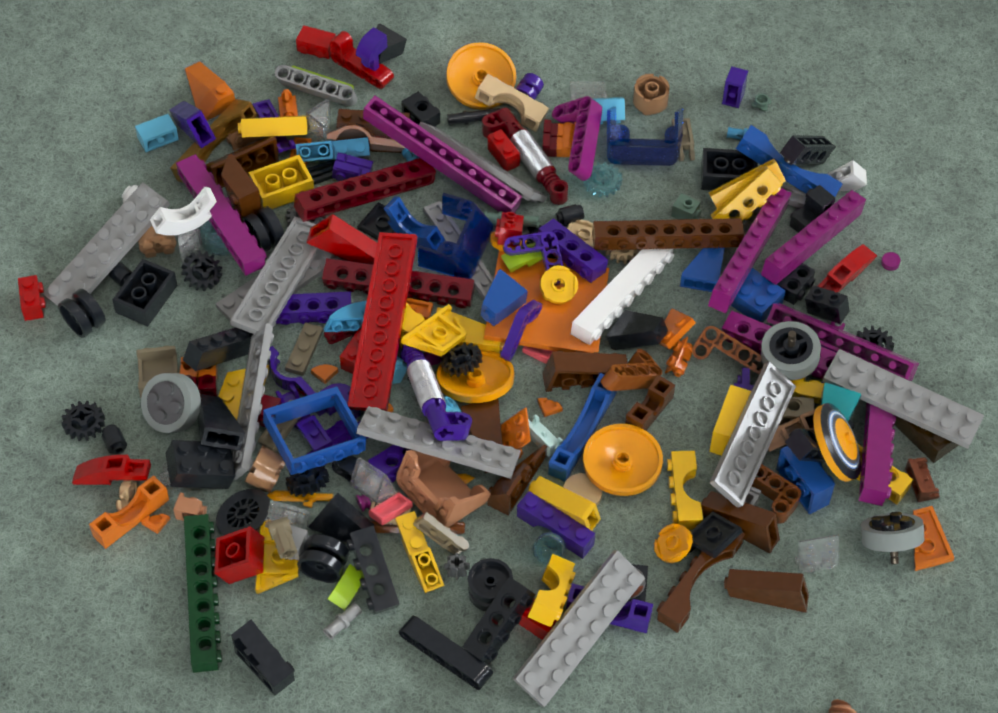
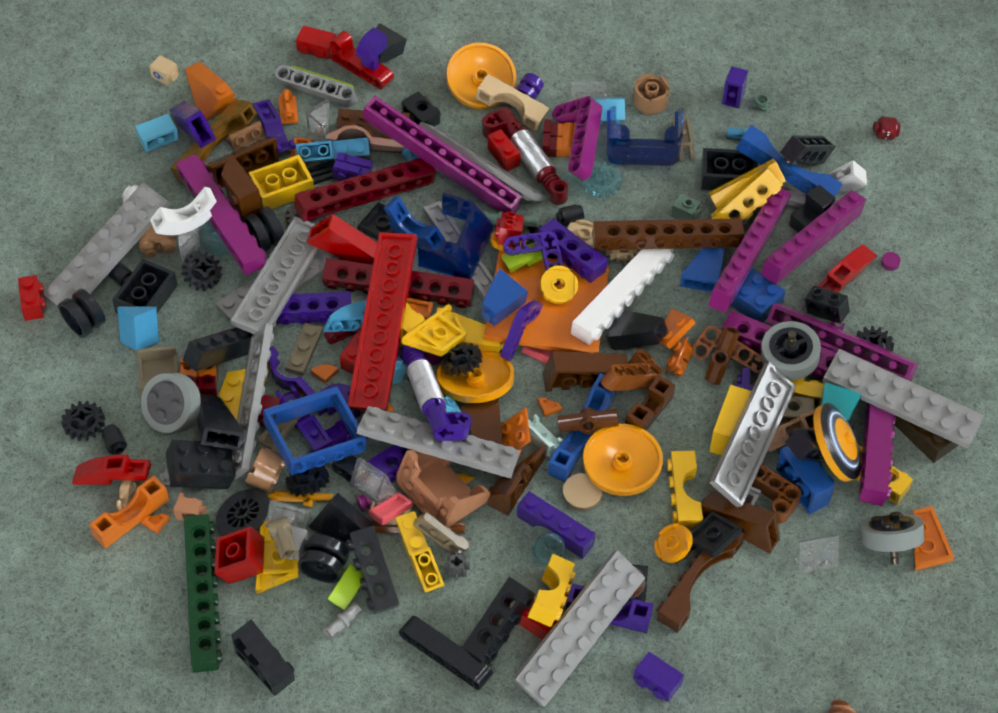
yellow slope [238,115,308,138] -> none
black pin [447,108,500,125] -> none
black wheel [467,558,513,611] -> none
yellow slope [528,476,601,531] -> none
reddish brown slope [724,569,809,613] -> none
black brick [777,263,816,305] -> none
copper hinge [905,457,940,502] -> none
none -> dark azure slope [117,307,159,351]
none -> tan brick [149,55,179,86]
none -> reddish brown piece [558,408,619,434]
none -> dark purple brick [633,652,684,702]
none -> reddish brown piece [704,326,741,385]
none -> dark red head [873,116,901,140]

